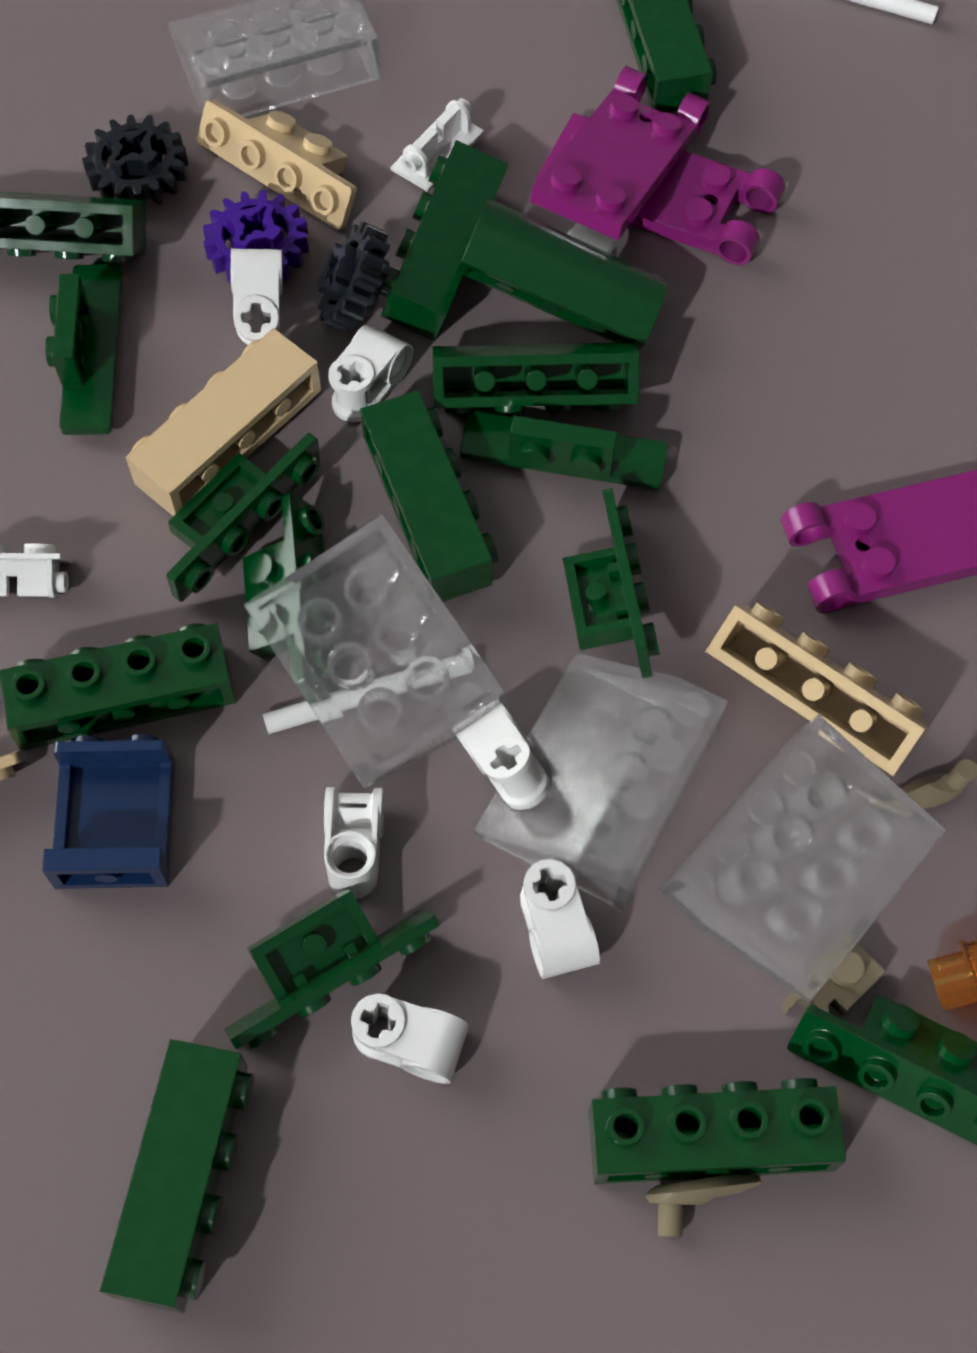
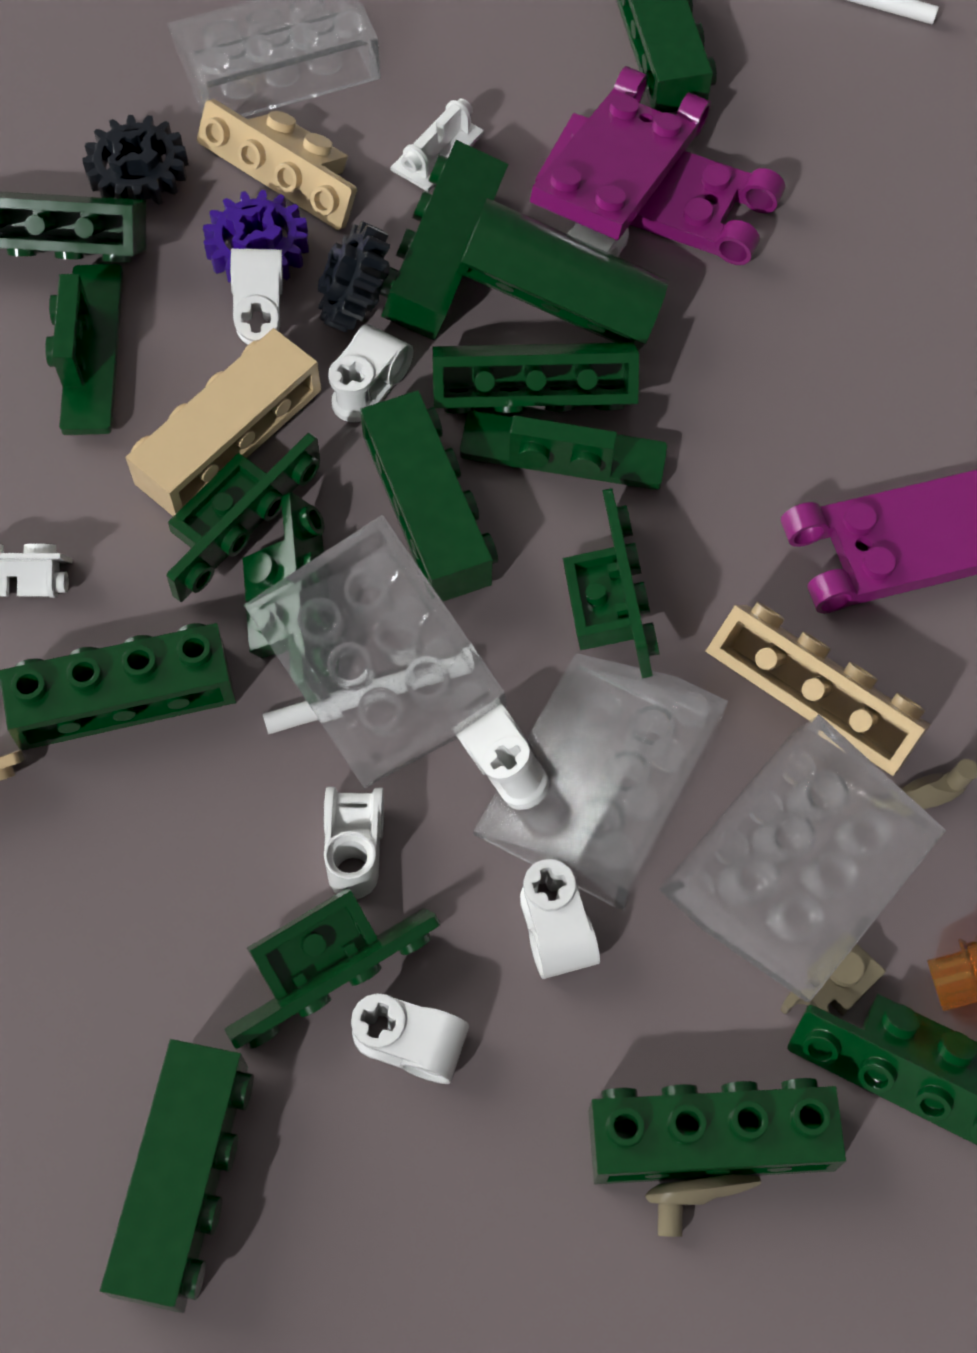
dark blue panel [42,734,175,889] -> none

